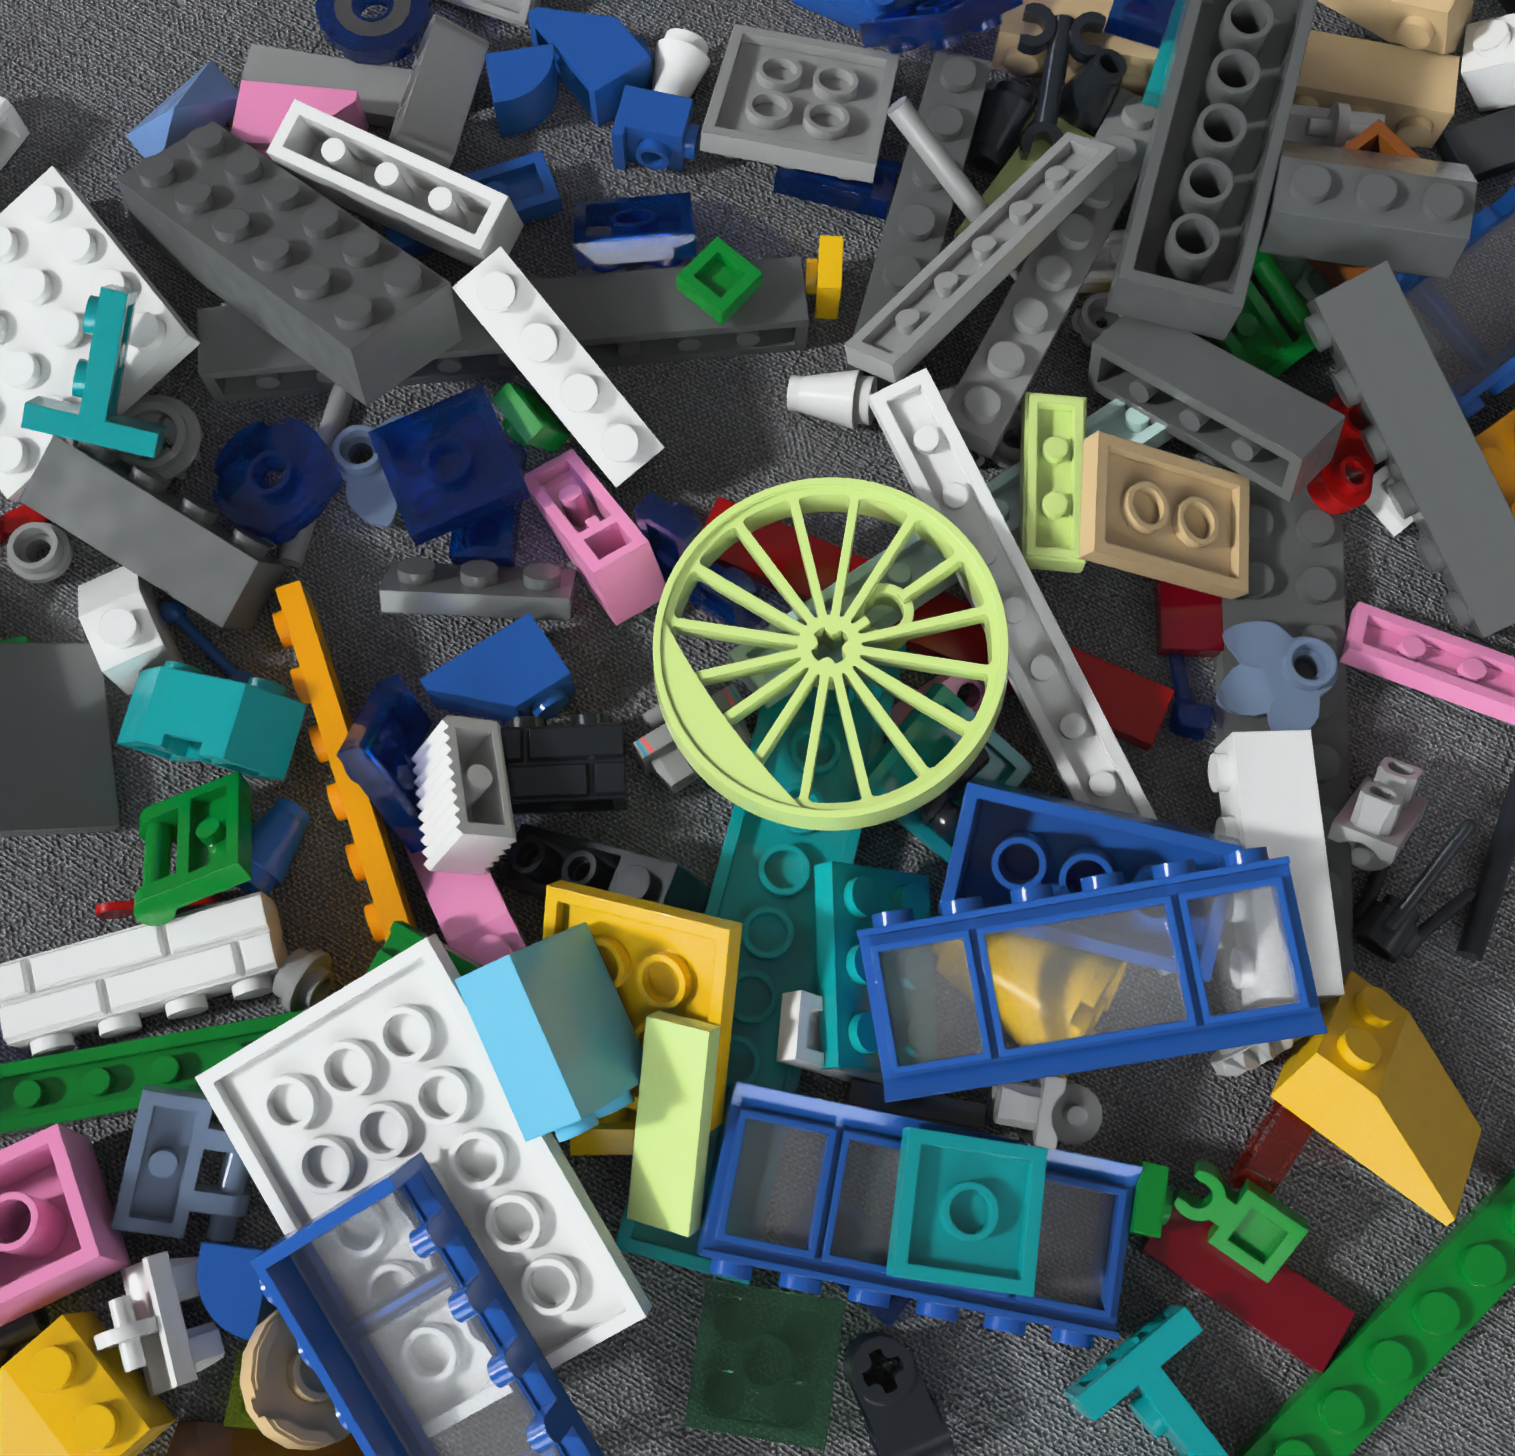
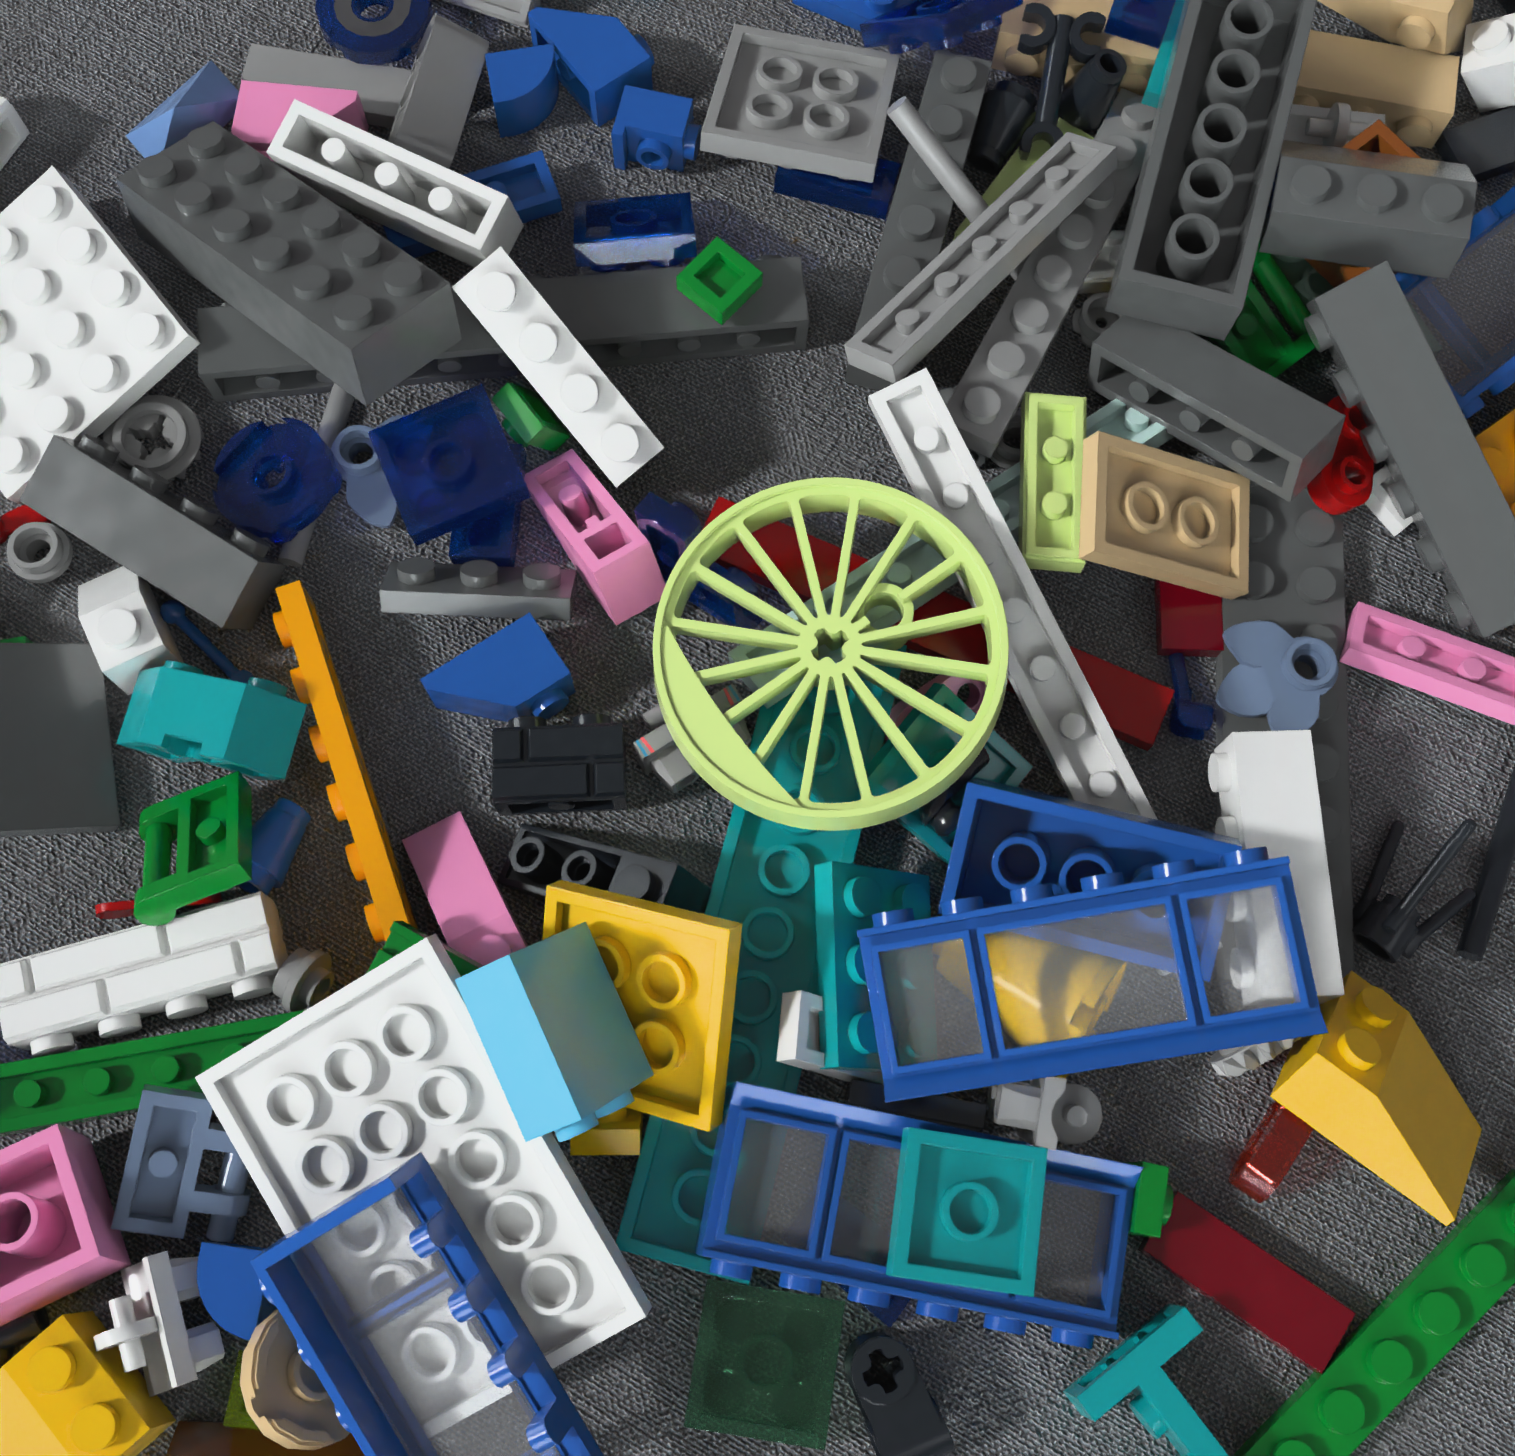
teal bracket [21,284,167,458] -> none
clear blue plate [336,674,433,854] -> none
white brick [411,715,517,875] -> none
yellowish green tile [627,1011,721,1237] -> none
white cone [652,28,710,98] -> none
white cone [787,369,877,430] -> none
yellow plate [804,235,844,319] -> none
green plate [1173,1160,1309,1283] -> none
light grey hips [1327,757,1429,871] -> none

